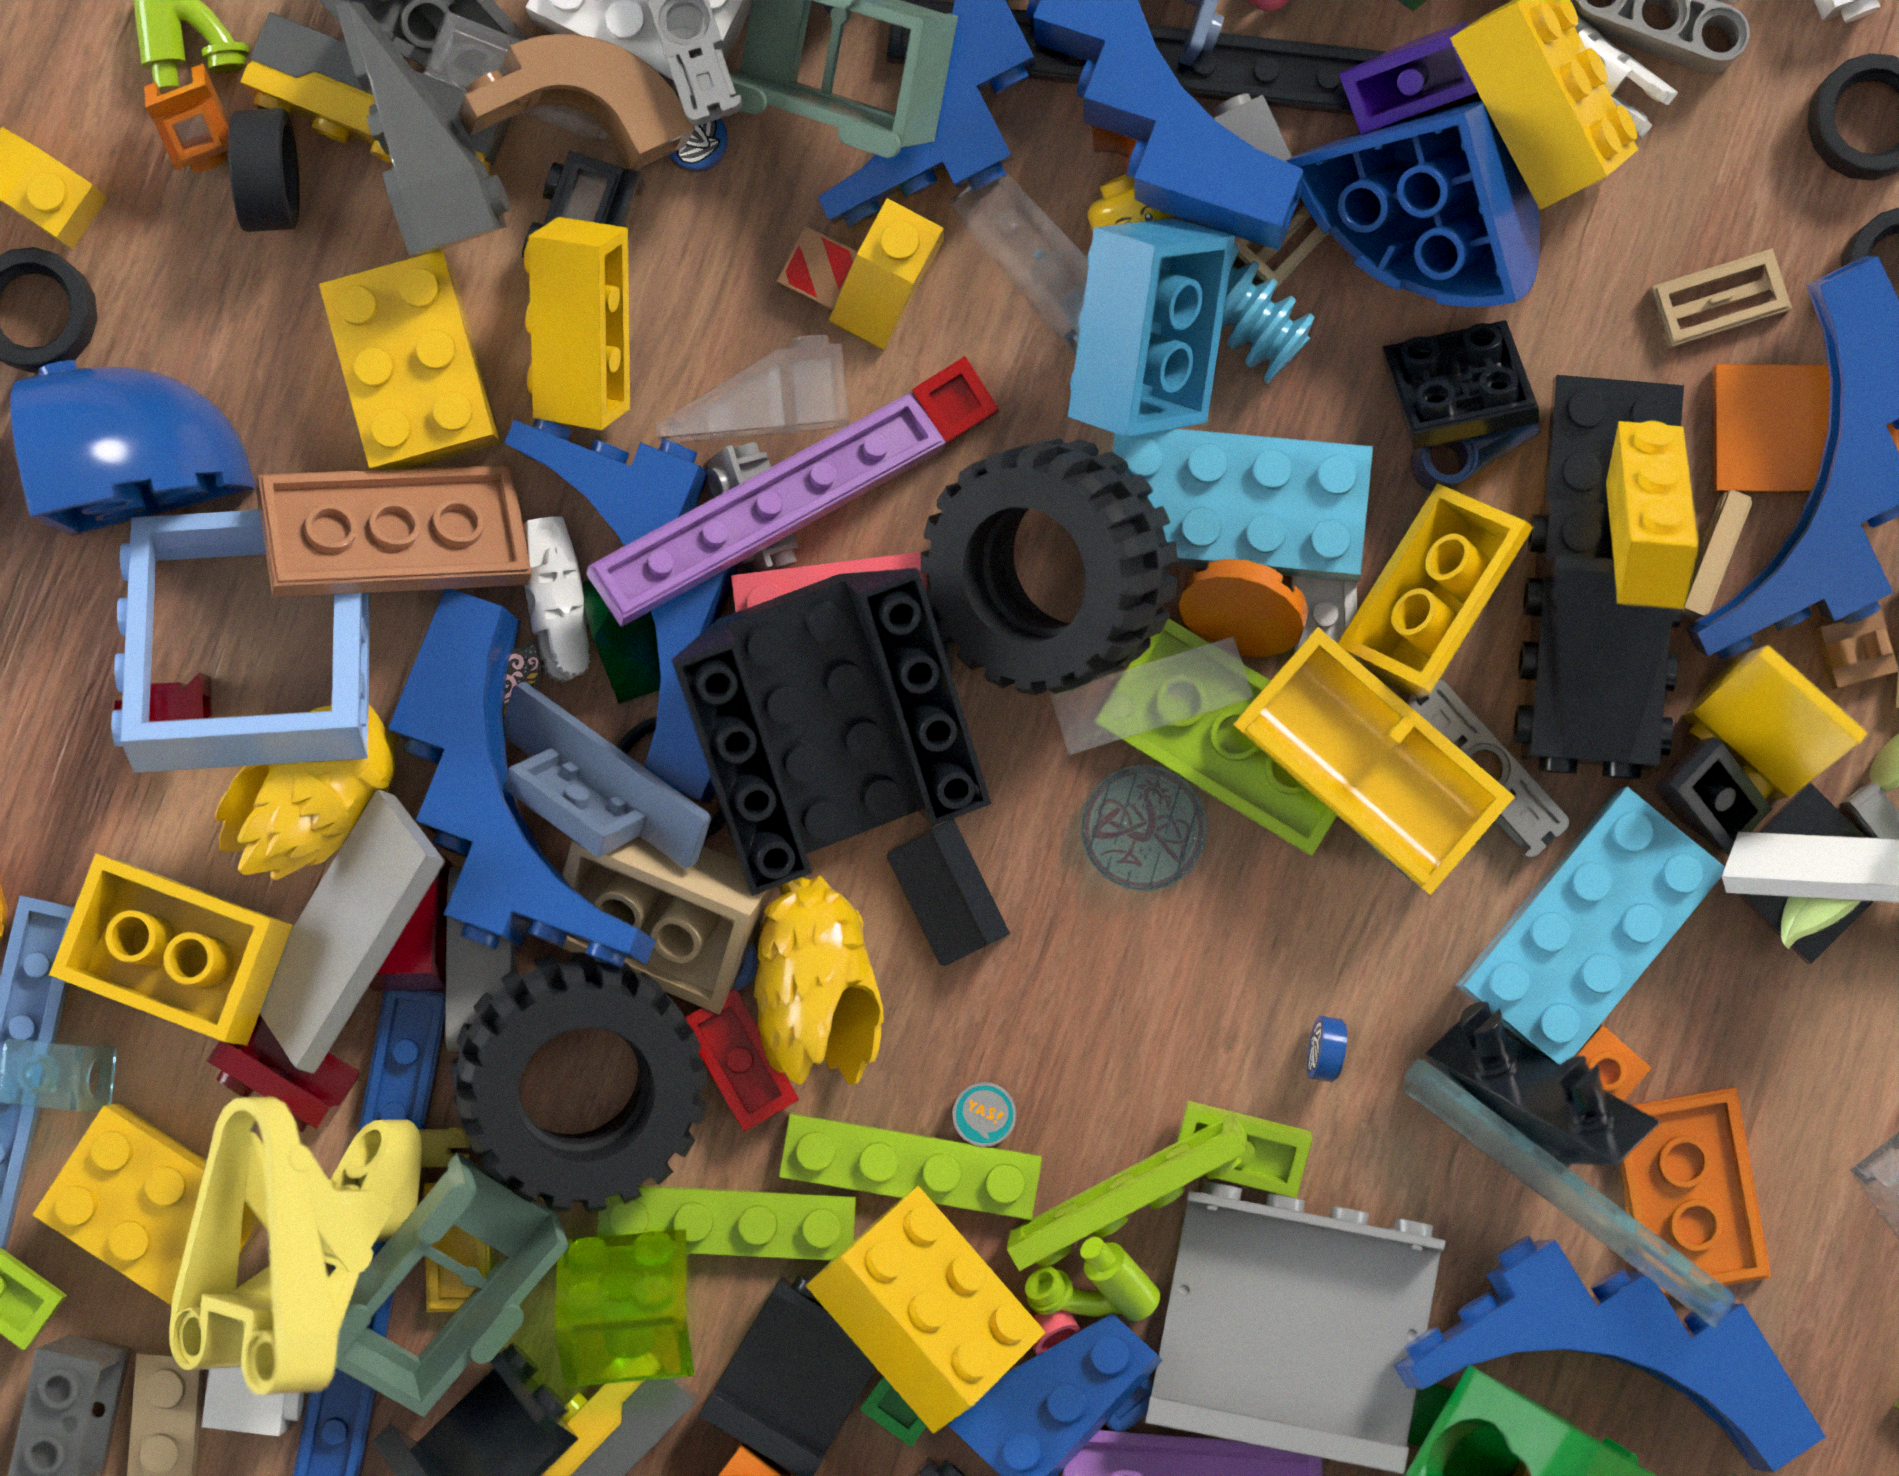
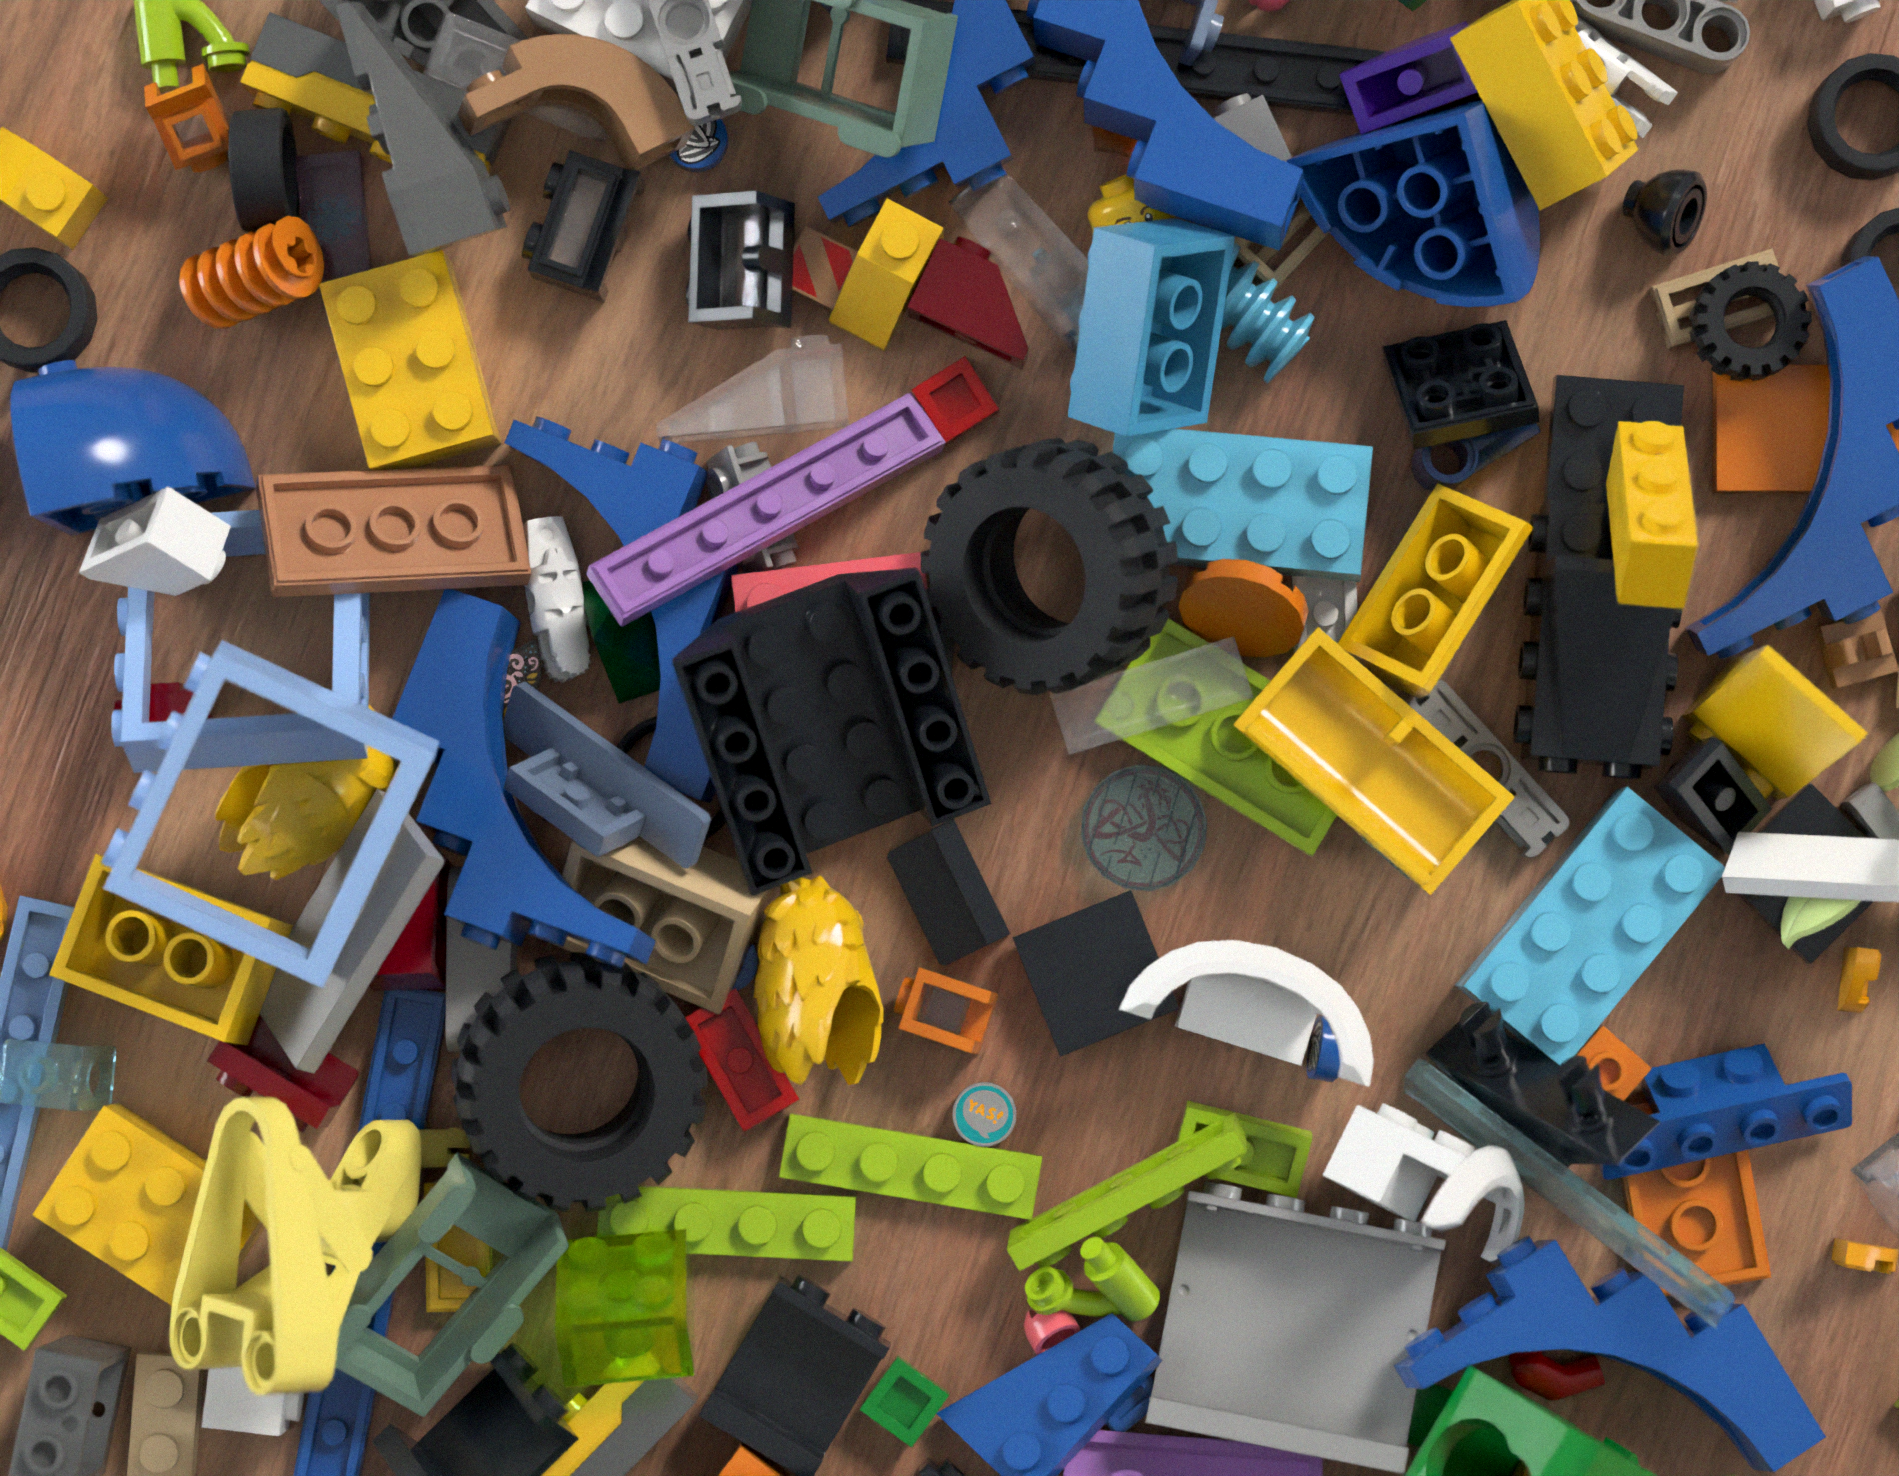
yellow brick [524,217,630,430] -> none
yellow brick [805,1186,1046,1434] -> none
tan tile [1682,489,1753,621] -> none
none -> white slope [79,487,231,596]
none -> light blue window [101,640,439,988]
none -> orange piece [179,216,324,329]
none -> tile [295,150,372,283]
none -> black window [686,191,795,330]
none -> orange window [894,967,999,1054]
none -> dark red slope [907,236,1029,370]
none -> black tile [1012,890,1179,1057]
none -> white piece [1119,940,1374,1087]
none -> white piece [1323,1103,1525,1266]
none -> red arm [1509,1351,1605,1401]
none -> blue bracket [1599,1043,1852,1180]
none -> black brick [1623,169,1707,257]
none -> black tyre [1689,261,1812,381]
none -> light orange tile [1831,1238,1899,1274]
none -> light orange tile [1837,947,1882,1013]

